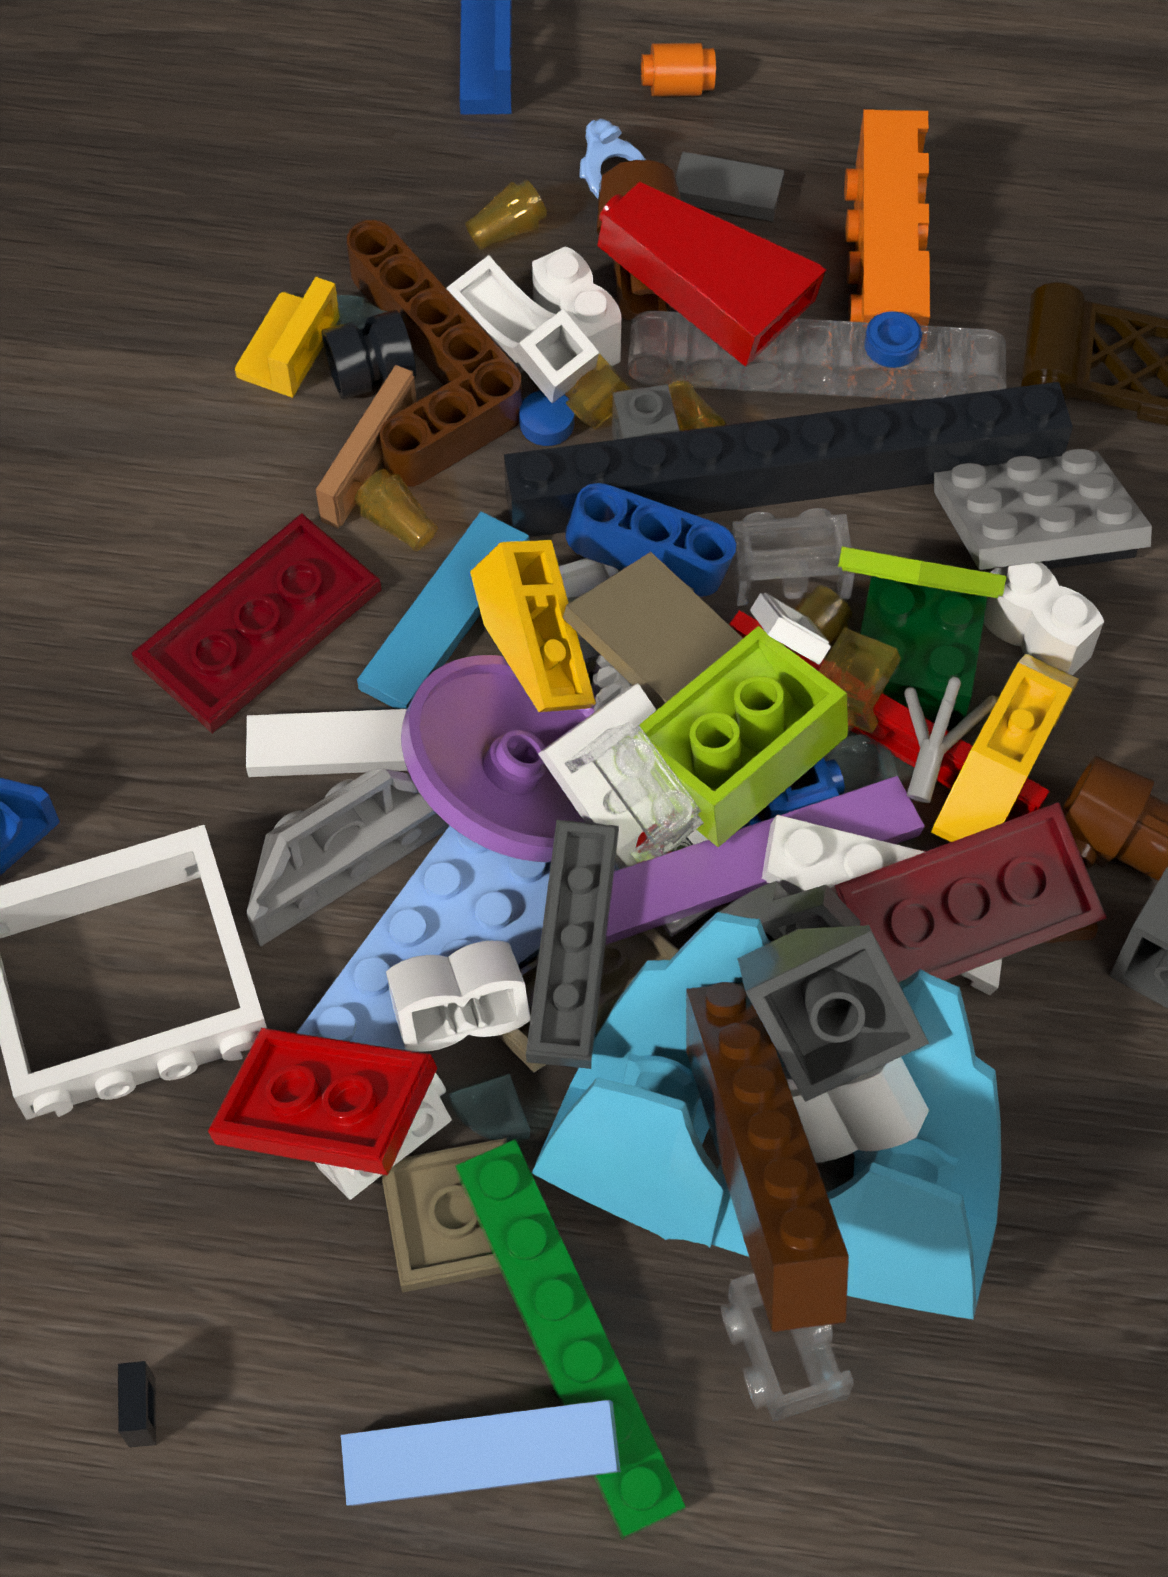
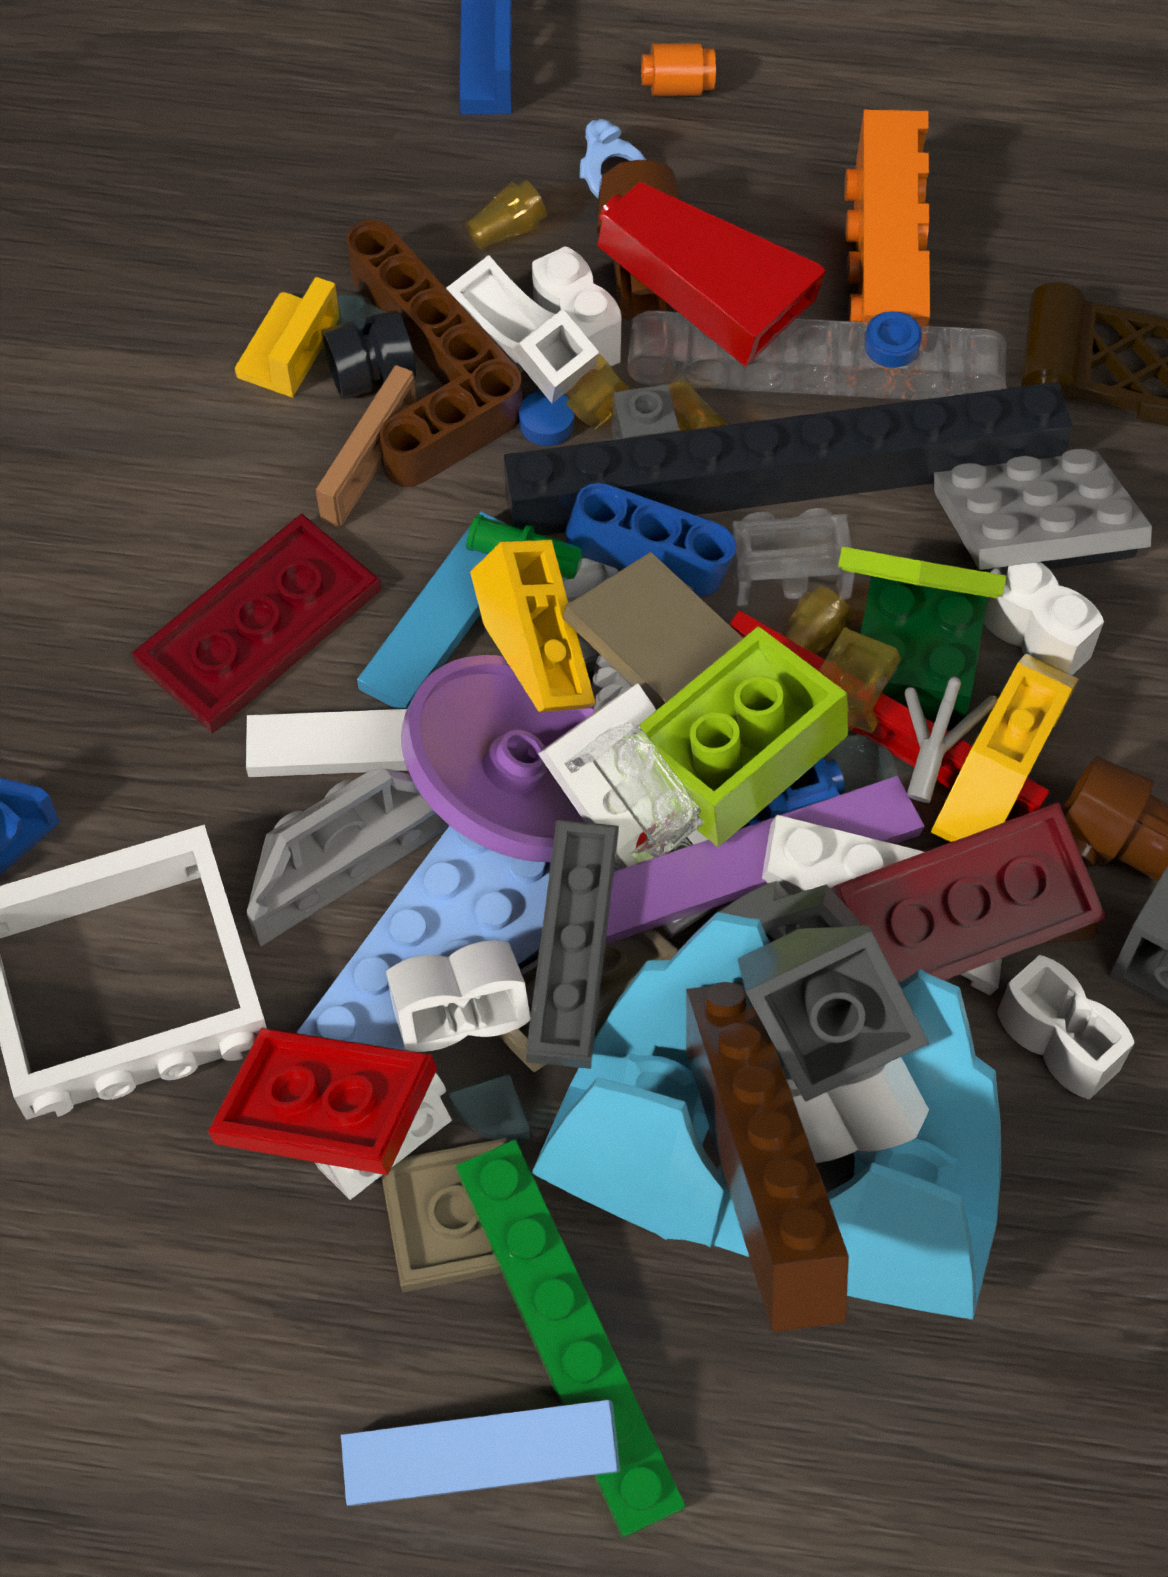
black tile [118,1361,156,1448] -> none
clear yellow cone [354,469,438,552] -> none
dark grey tile [675,151,785,222] -> none
clear window [721,1273,854,1422] -> none
white tile [750,592,831,665] -> none
none -> green axle [466,514,583,579]
none -> white brick [997,955,1134,1099]

